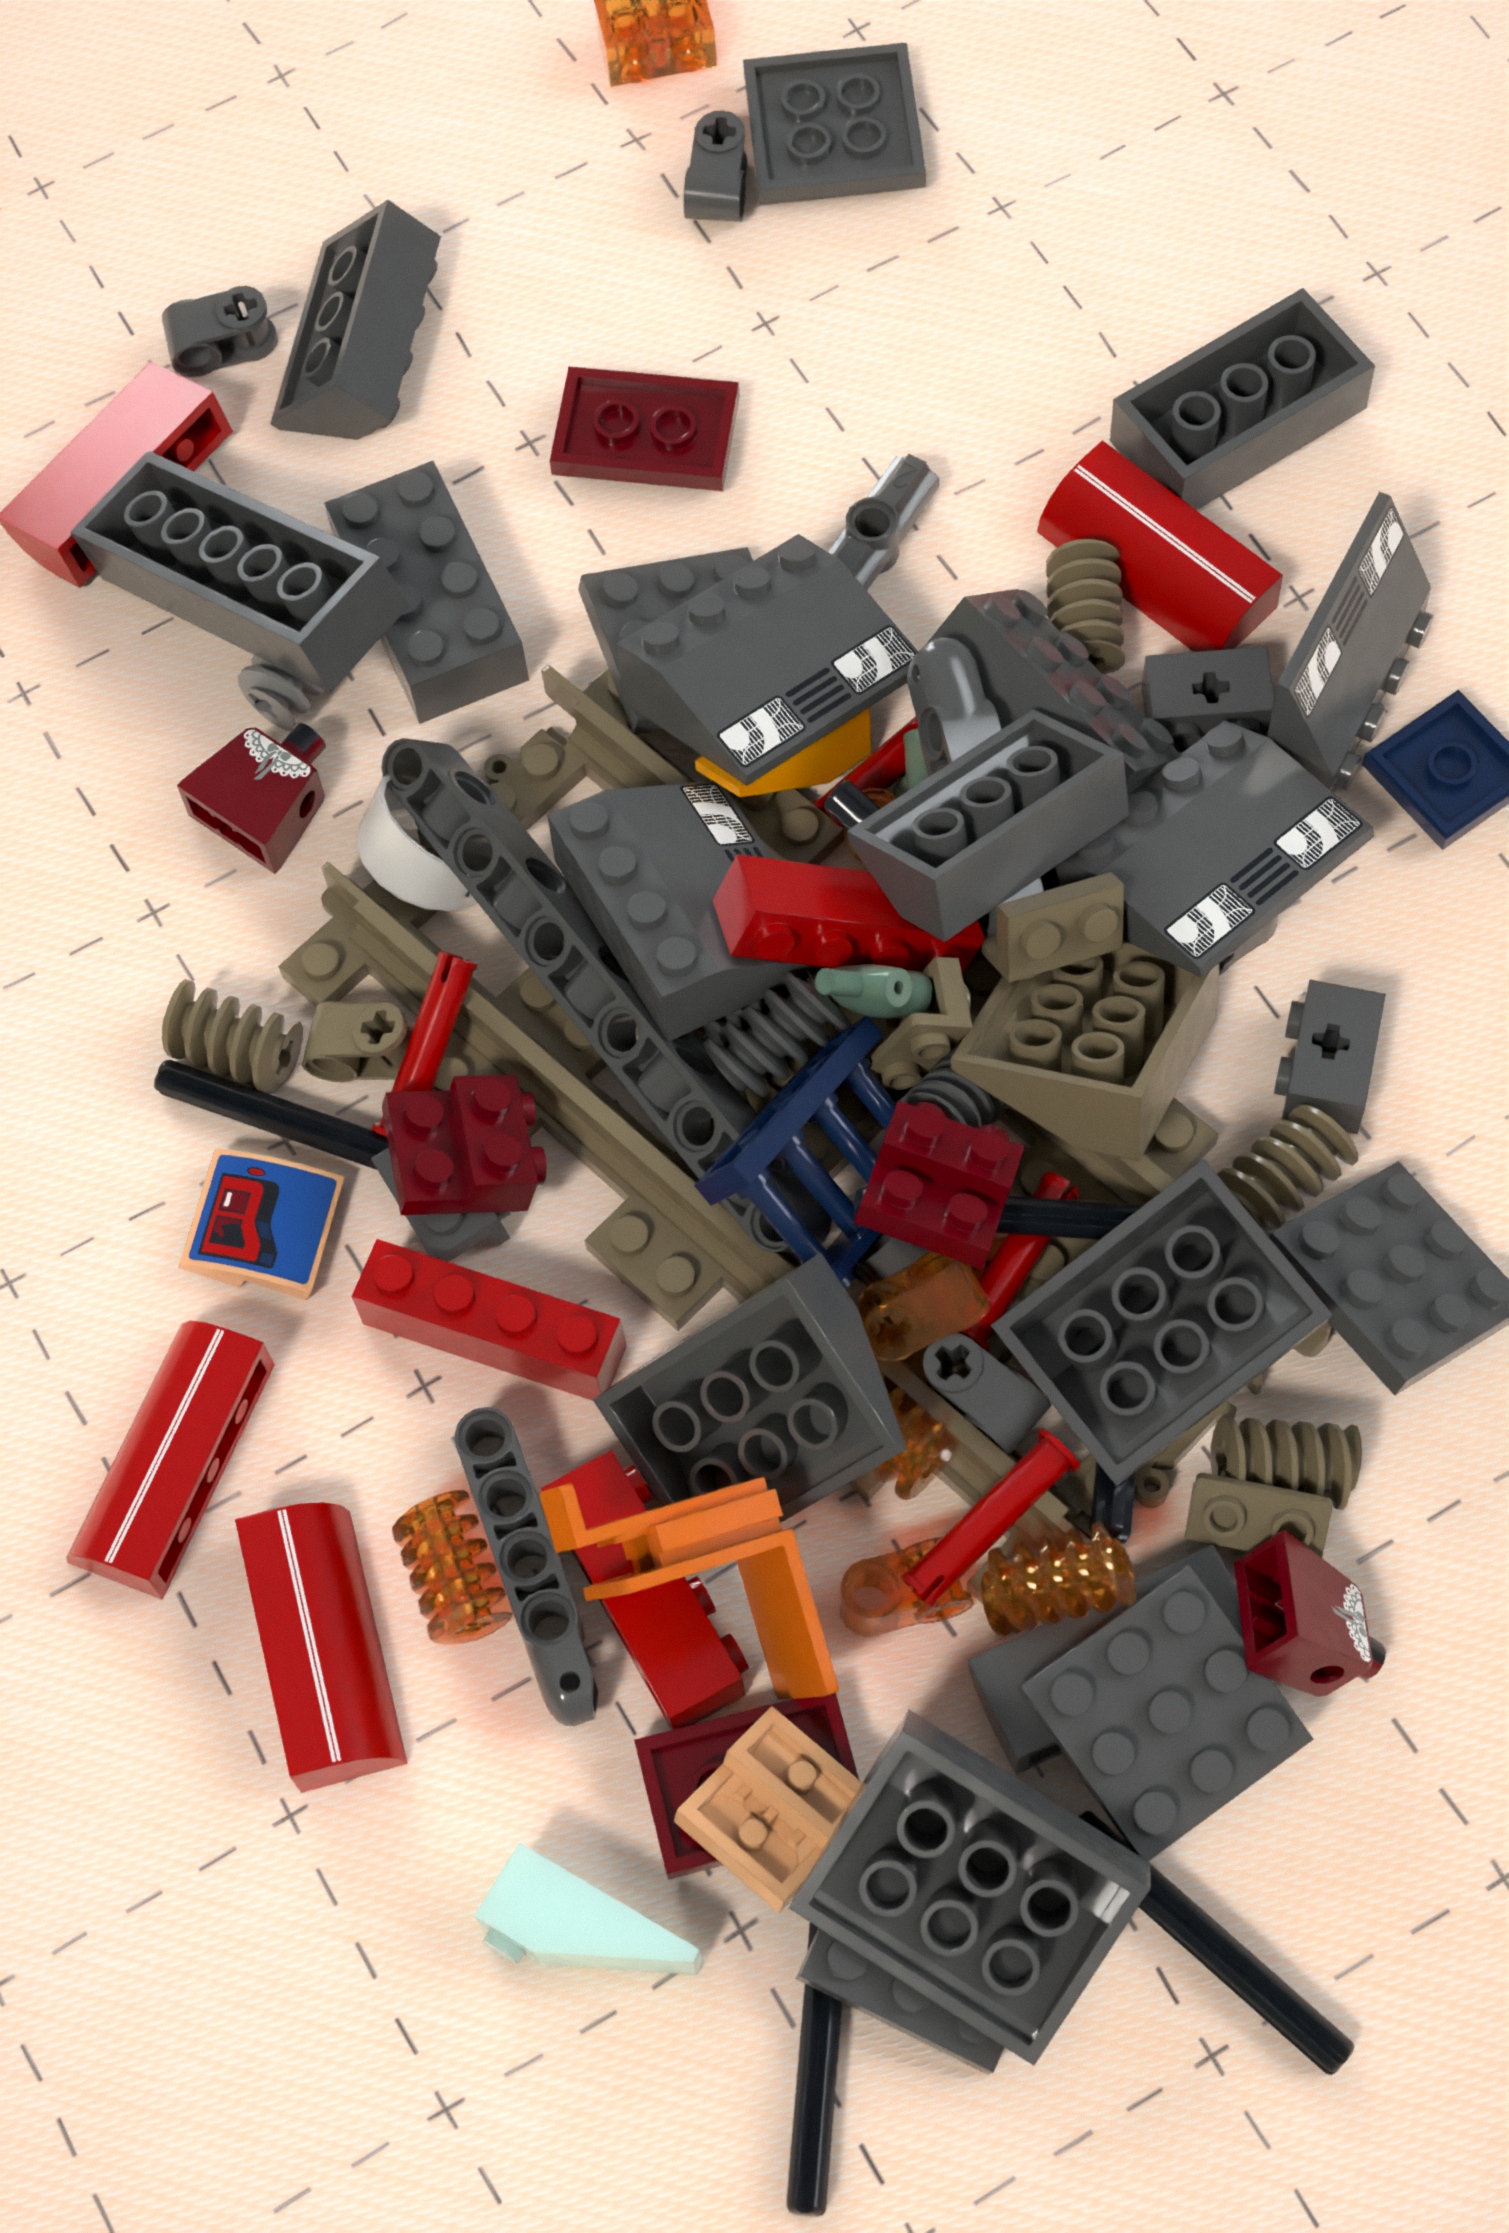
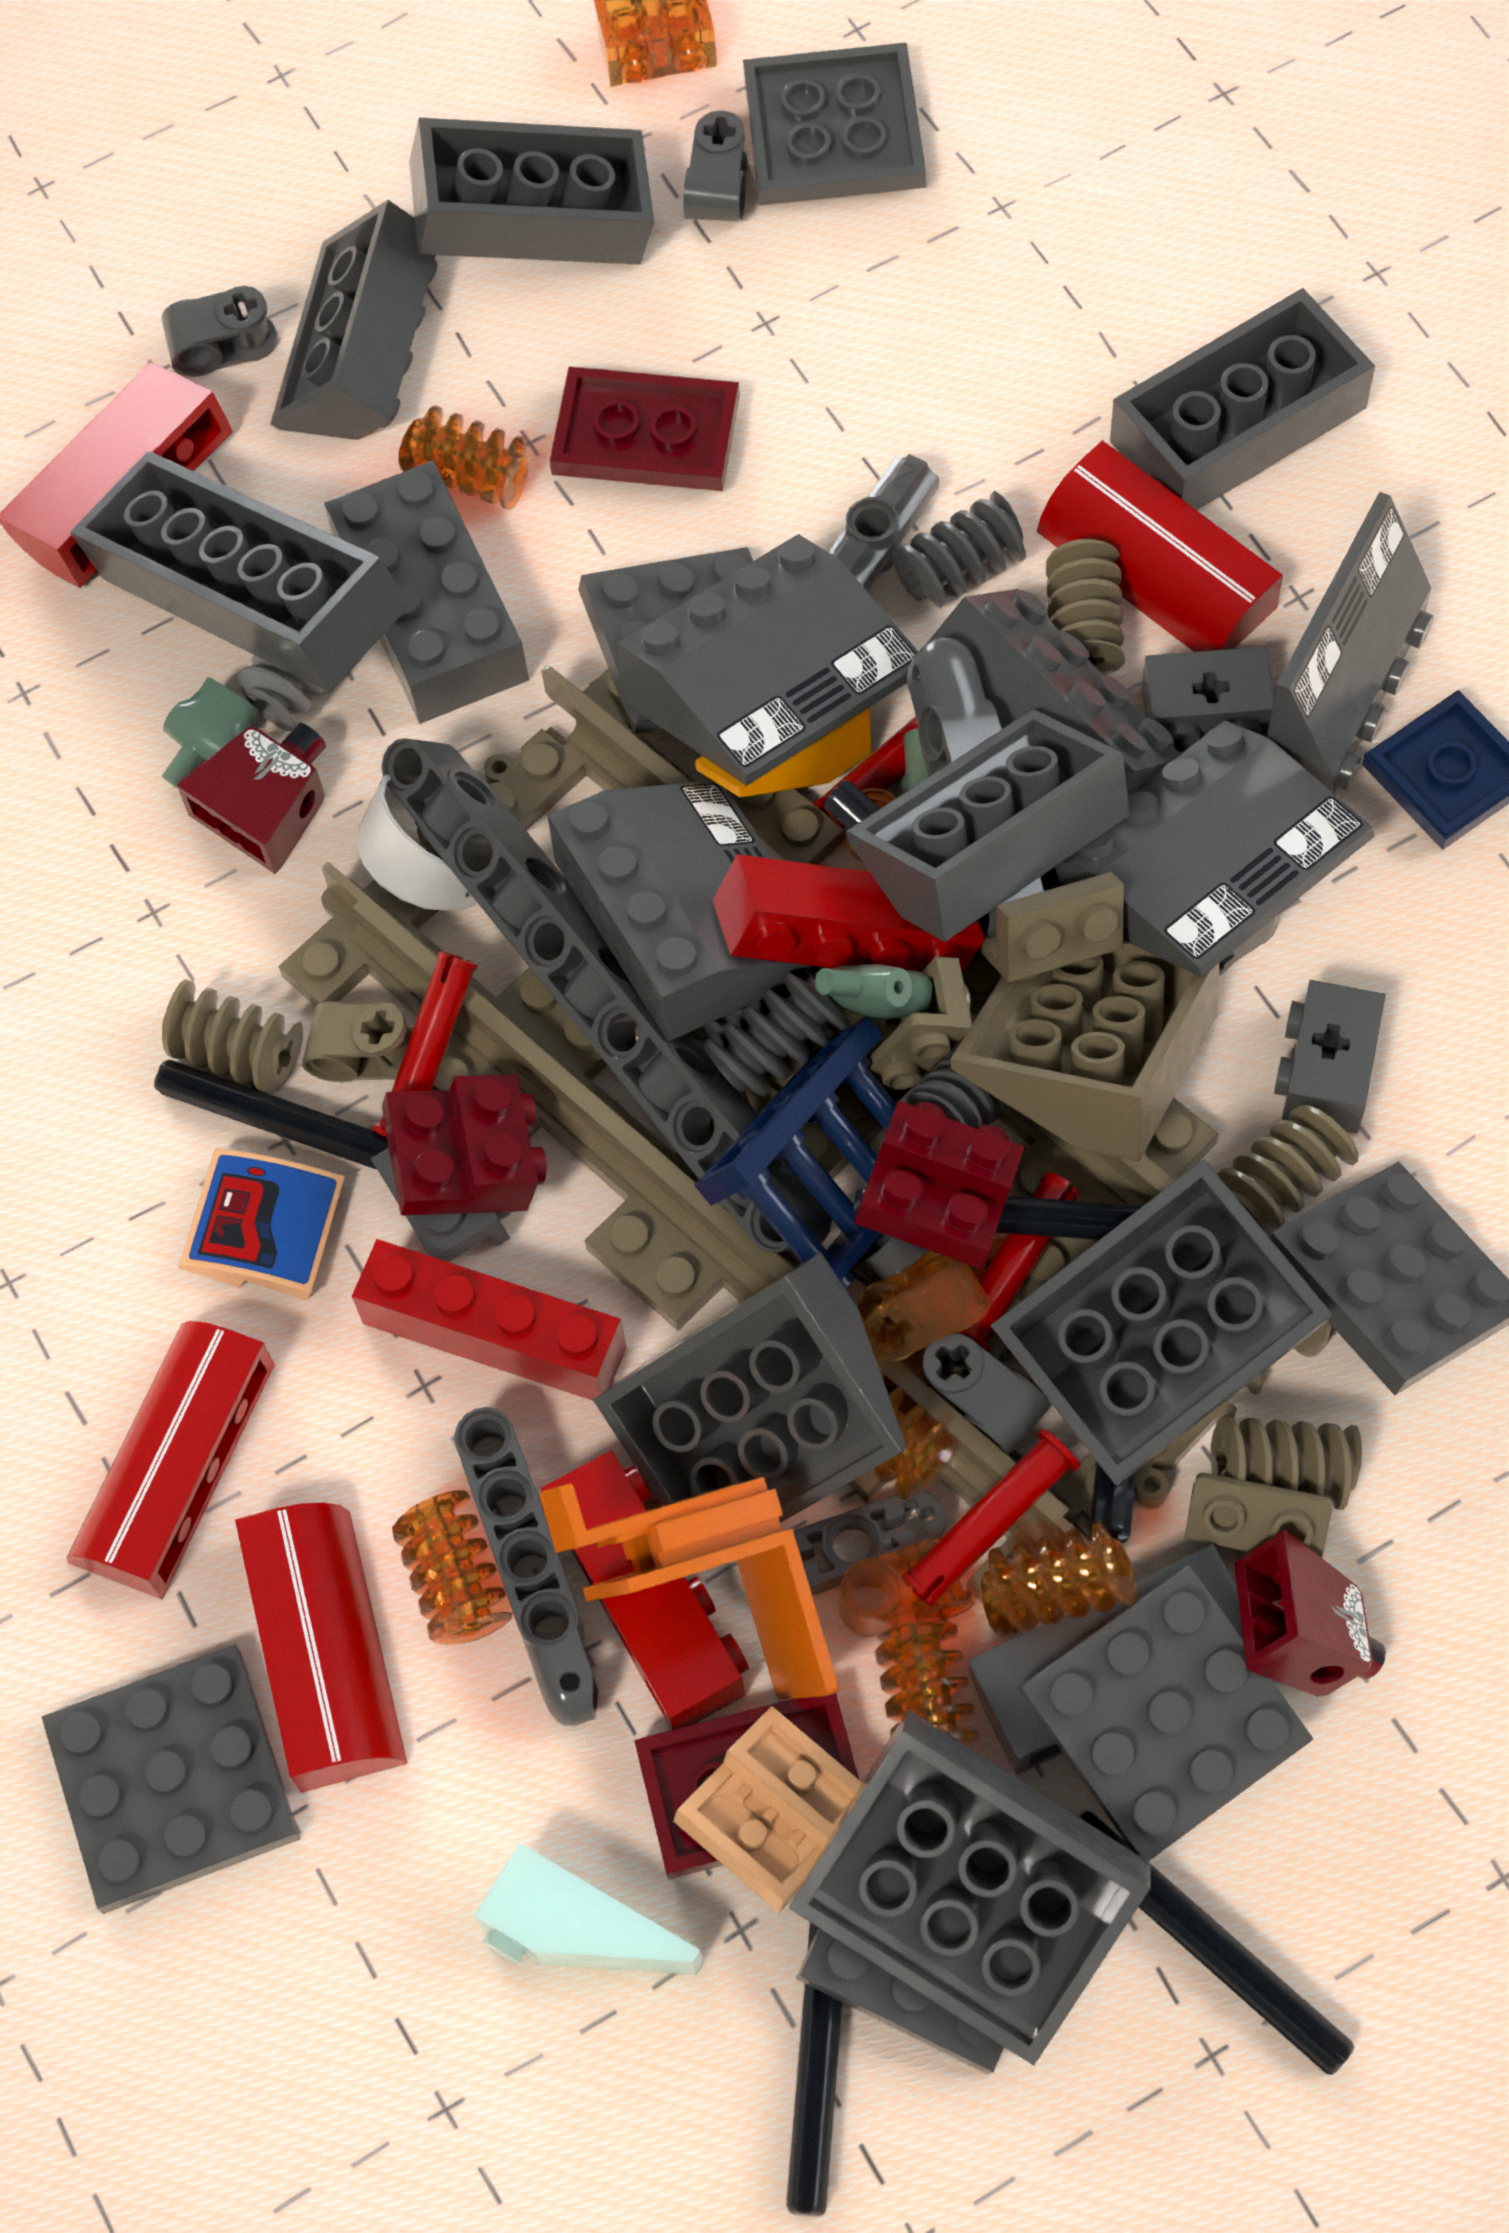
none -> dark grey plate [41,1644,301,1914]
none -> sand green piece [161,677,260,788]
none -> clear orange piece [398,405,528,510]
none -> dark grey brick [409,117,654,265]
none -> dark grey beam [793,1489,946,1596]
none -> clear orange piece [875,1621,979,1746]
none -> dark grey piece [892,491,1026,608]

